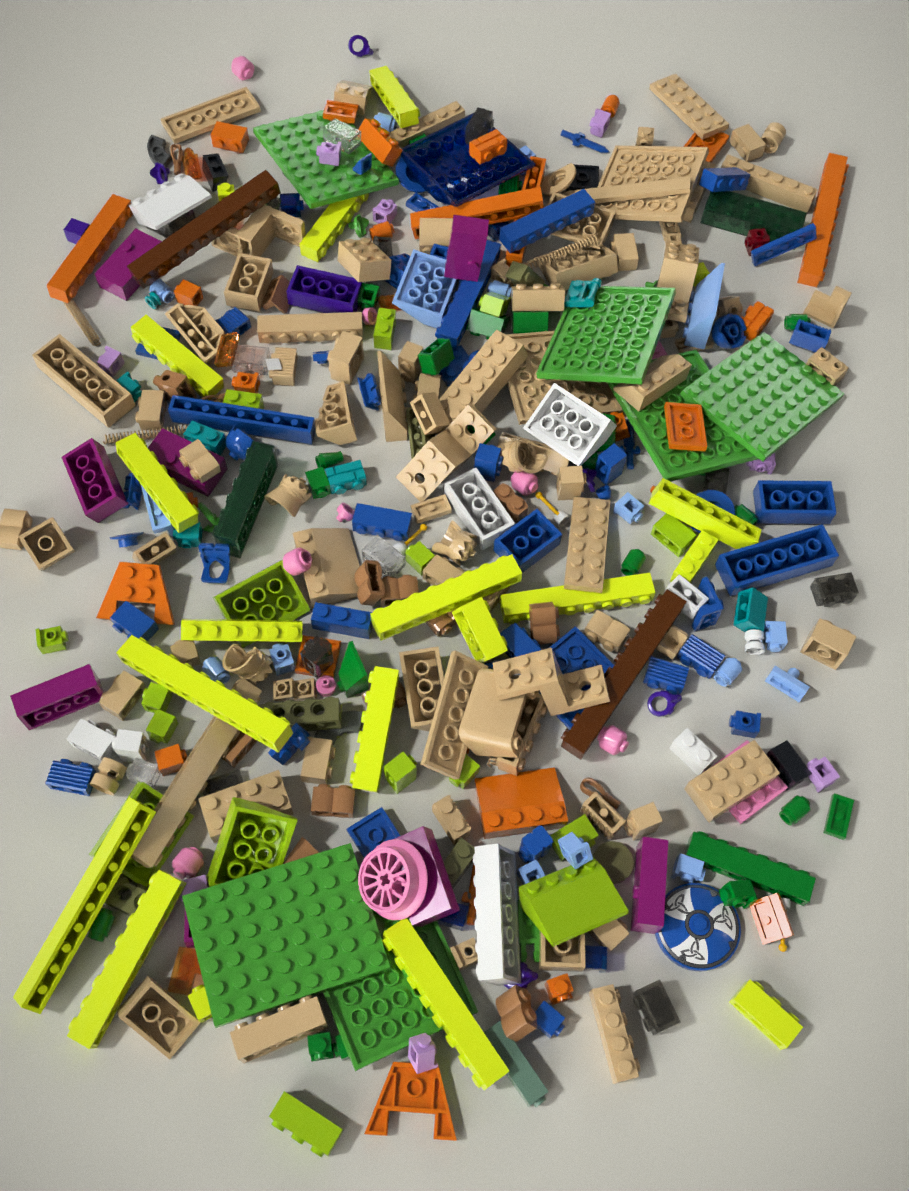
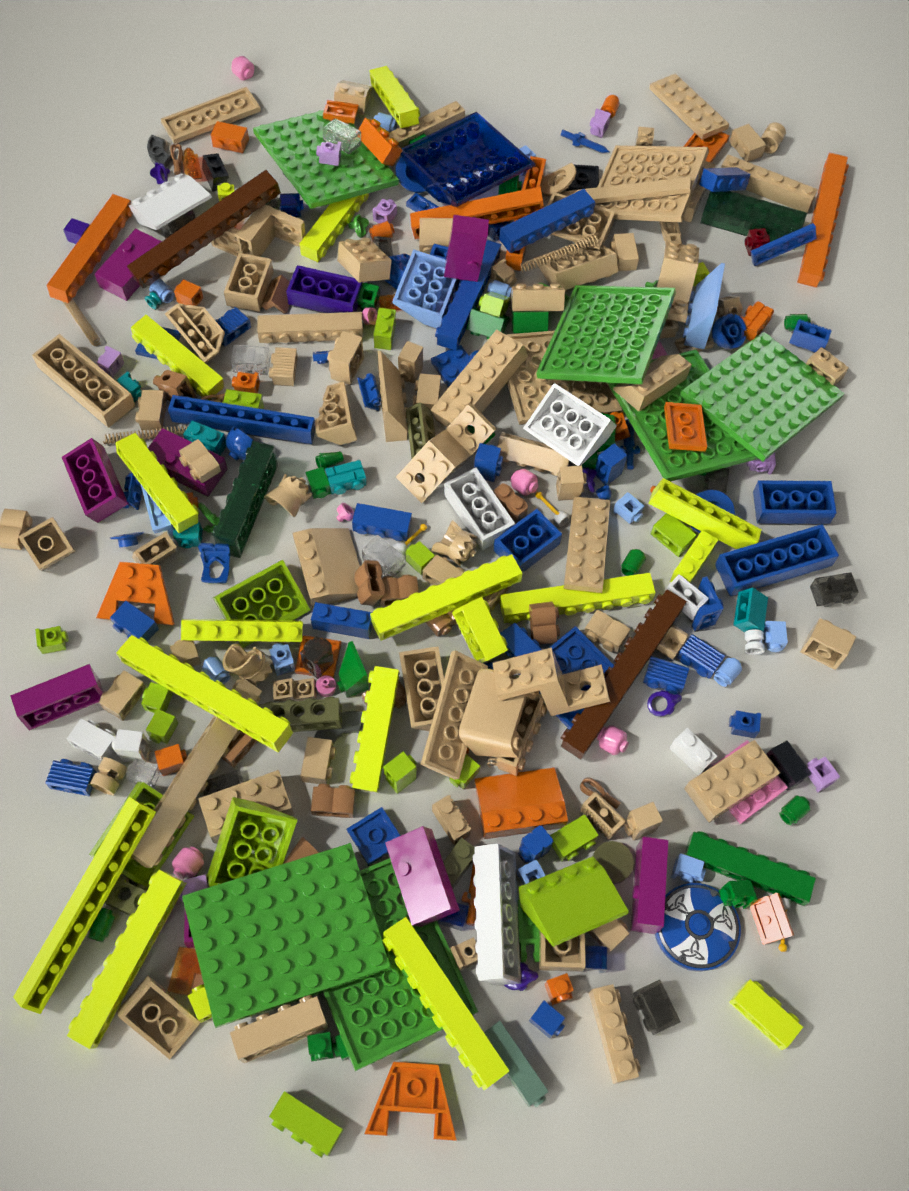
clear orange plate [214,332,240,368] -> none
white sticker [265,358,282,370] -> none
blue hinge [268,723,311,765] -> none
bright pink head [283,547,312,576] -> none
dark purple piece [348,35,373,57] -> none
blue slope [353,153,372,175] -> none
bright pink piece [358,839,428,920] -> none
lavender brick [408,1033,438,1074] -> none
tan brick [410,392,450,435] -> none
tan plate [410,494,452,524] -> none
green brick [417,338,455,376] -> none
clear smoke brick [465,107,494,144] -> none
orange brick [469,129,507,164] -> none
medium nougat brick [496,985,537,1042] -> none
tan hat [502,439,547,473] -> none
olive brick [505,261,545,286] -> none
light blue brick [558,832,593,869] -> none
teal plate [564,278,602,307] -> none
green brick [734,504,758,525] -> none
light blue tile [765,666,809,702] -> none
tan panel [803,286,852,328] -> none
green plate [823,793,854,840] -> none

